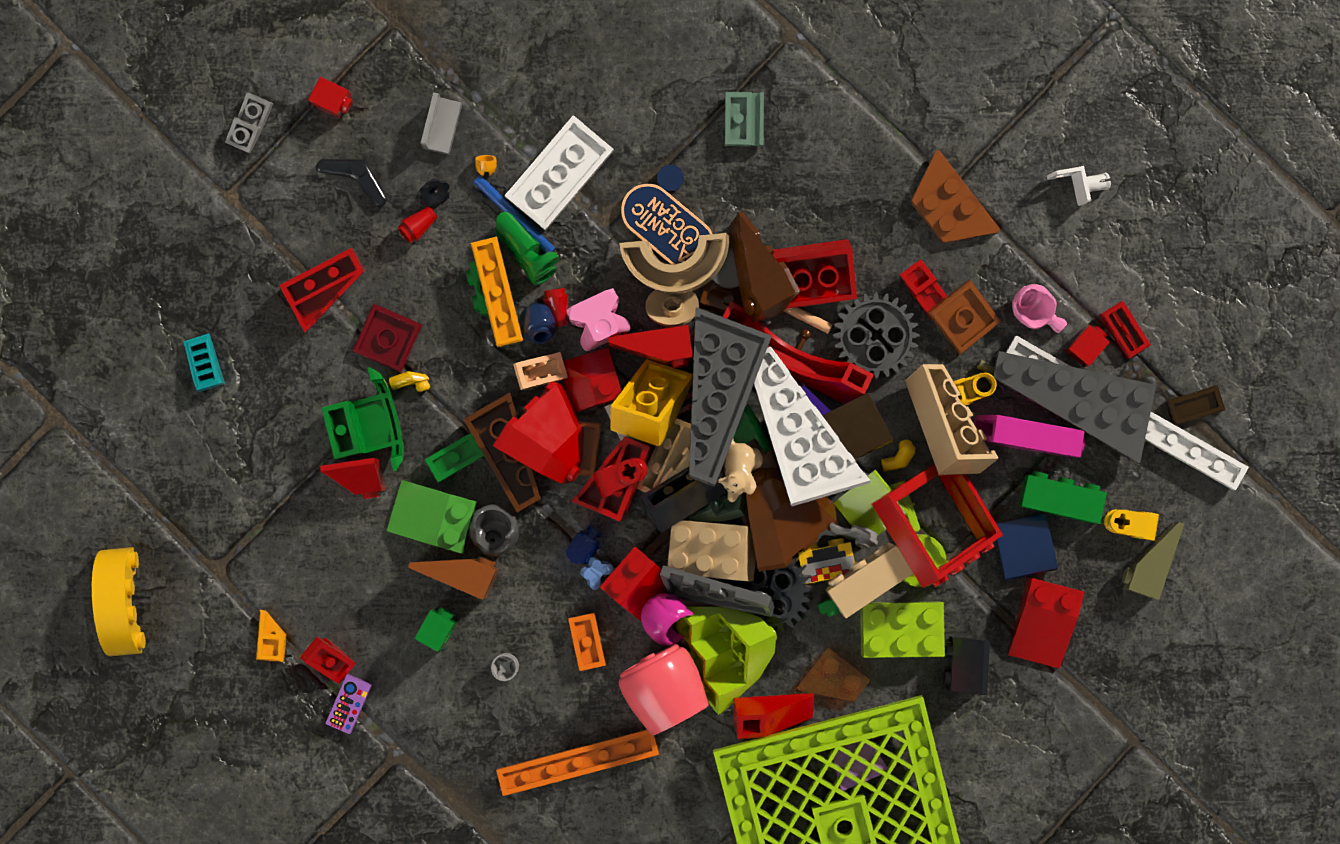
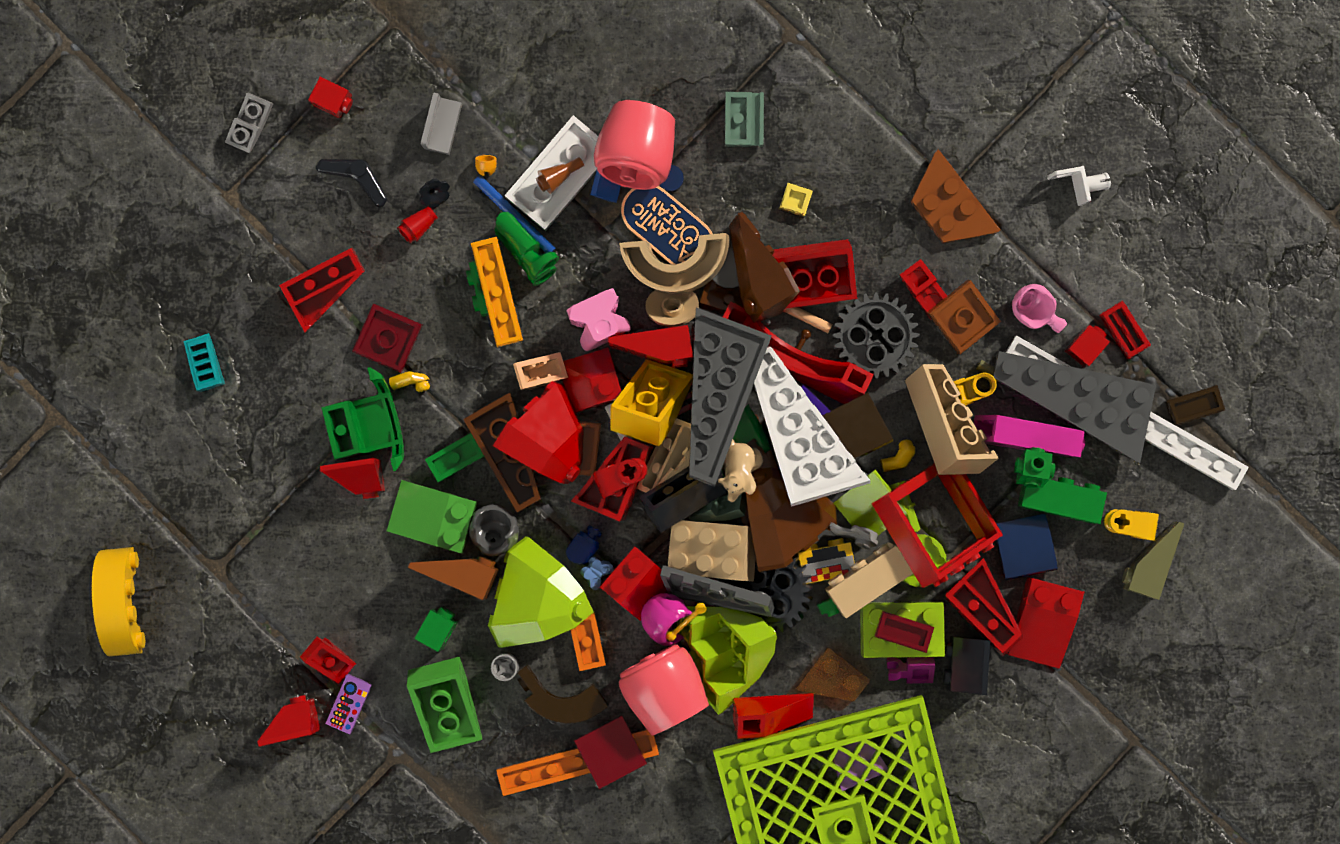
light orange tile [256,610,286,662] -> none
dark blue head [520,303,556,344] -> none
red cone [542,288,568,327] -> none
none -> red slope [257,695,321,747]
none -> bright green slope [407,657,482,753]
none -> lime brick [488,537,594,648]
none -> dark brown arch [517,664,609,723]
none -> dark orange cone [536,157,584,194]
none -> dark red tile [574,715,647,789]
none -> blue tile [590,171,621,203]
none -> coral piece [594,100,675,190]
none -> yellow hinge [666,603,707,641]
none -> light yellow tile [779,183,813,217]
none -> dark red tile [874,611,935,653]
none -> magenta plate [887,657,935,684]
none -> red wedge [945,558,1022,657]
none -> green brick [1014,447,1055,488]

